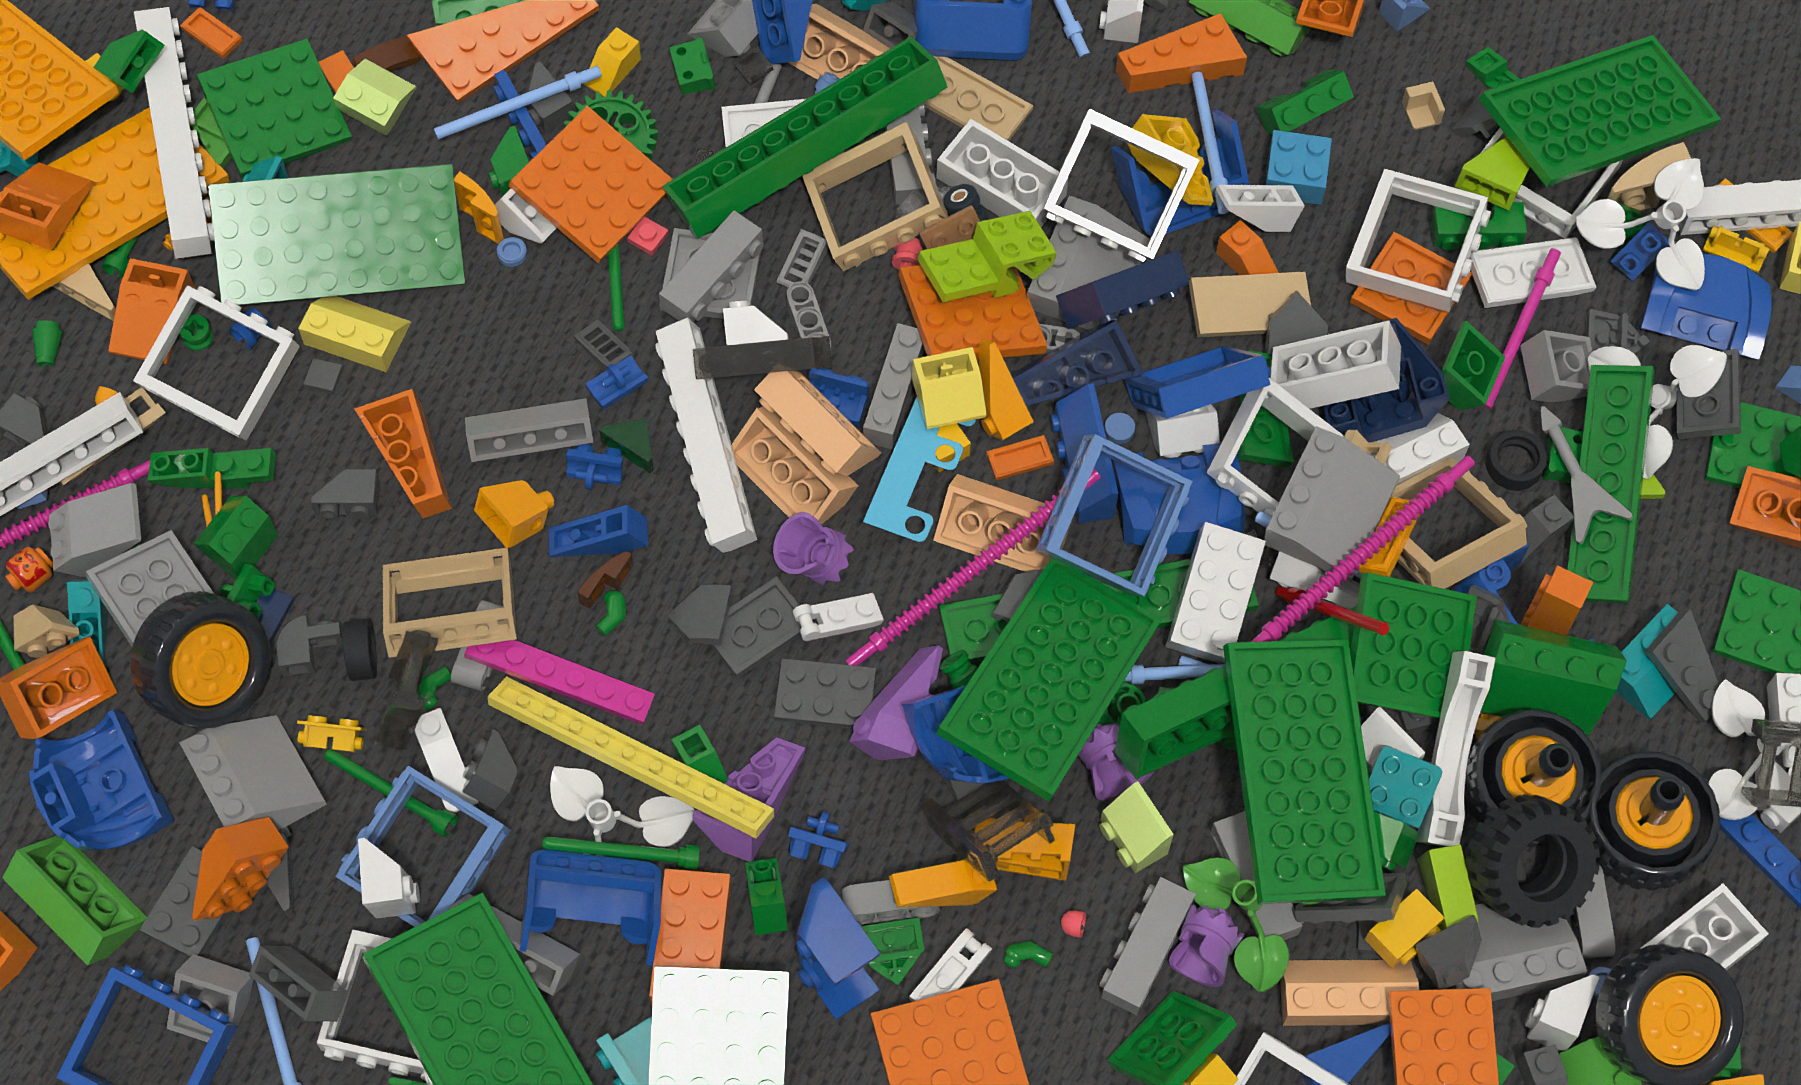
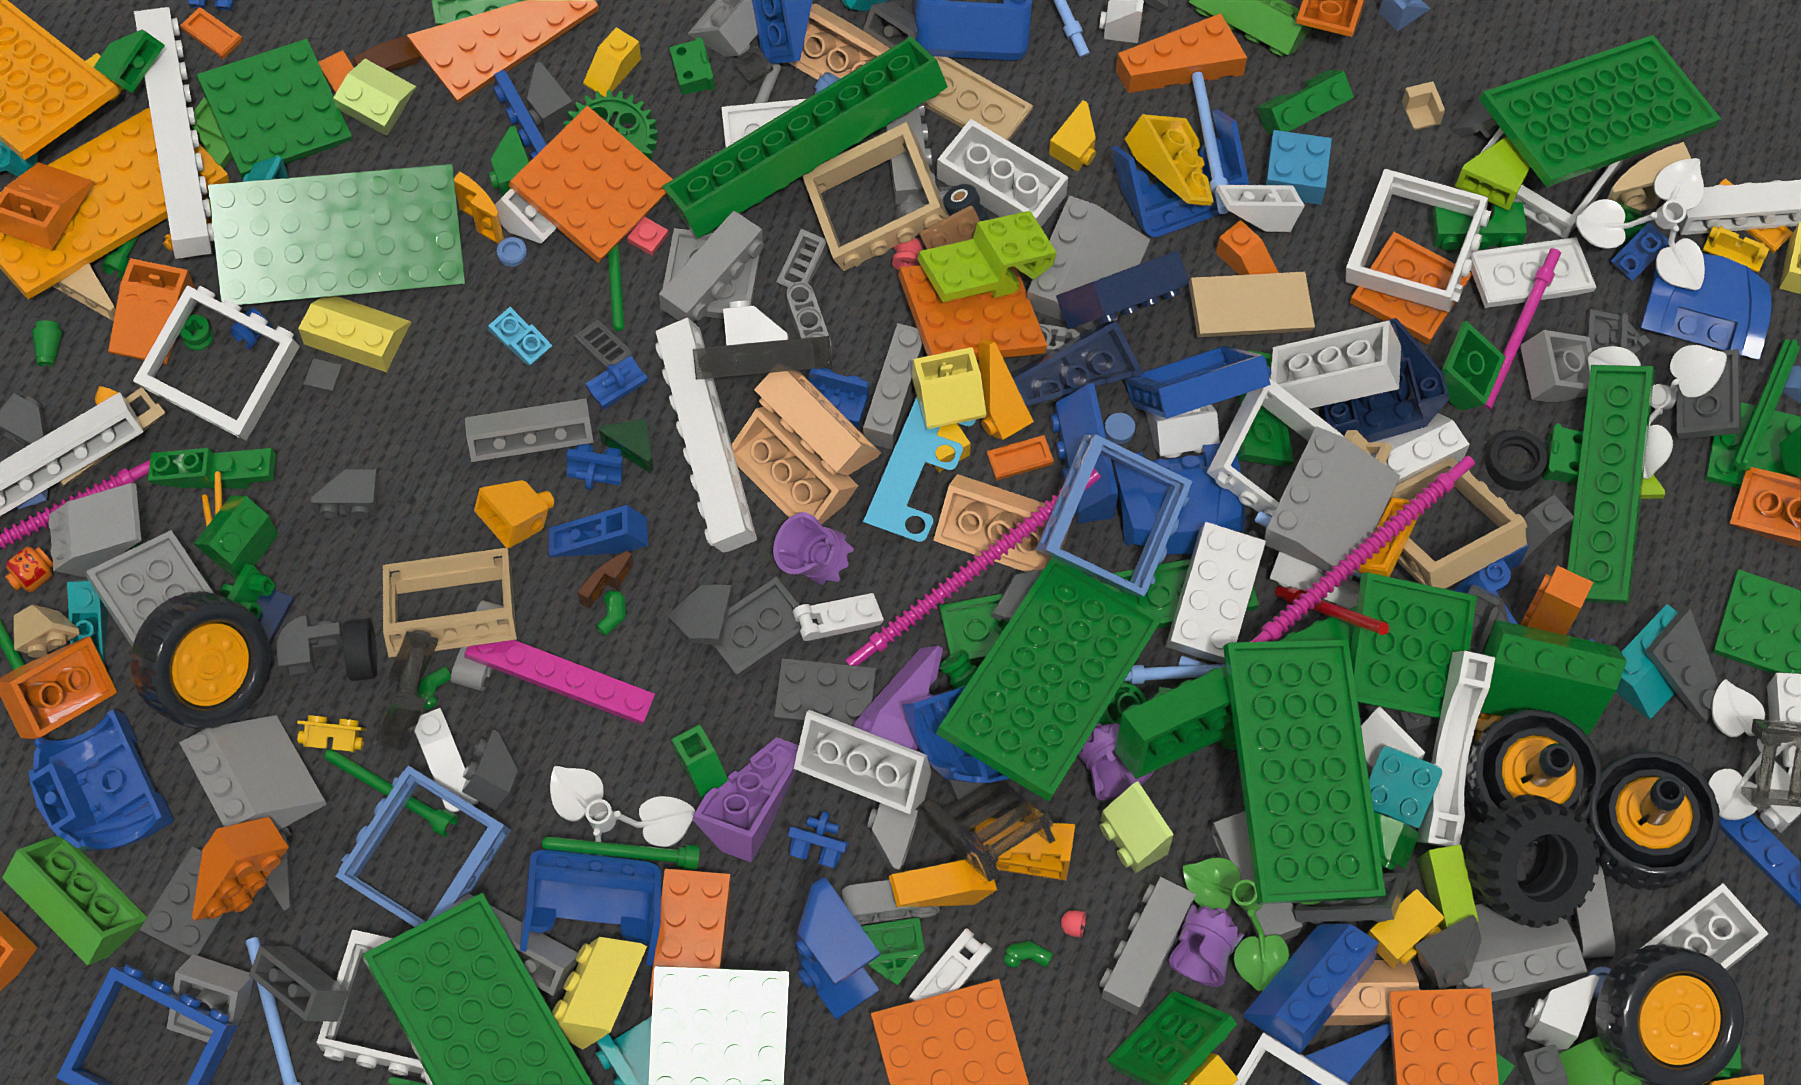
orange wedge [354,389,452,519] -> none
white slope [358,838,420,919] -> none
light blue bar [434,65,602,139] -> none
light yellow plate [488,676,774,839] -> none
green slope [745,858,788,936] -> none
white window [1042,109,1199,262] -> none
dark grey slope [1265,290,1328,354] -> none
green slope [1466,47,1520,89] -> none
light grey piece [1541,406,1633,545] -> none
none -> medium azure slope [488,307,552,366]
none -> light yellow slope [552,937,647,1050]
none -> white slope [793,710,931,814]
none -> light grey slope [867,803,918,874]
none -> yellow slope [1049,100,1096,172]
none -> blue slope [1243,924,1378,1054]
none -> green axle [1733,339,1800,471]

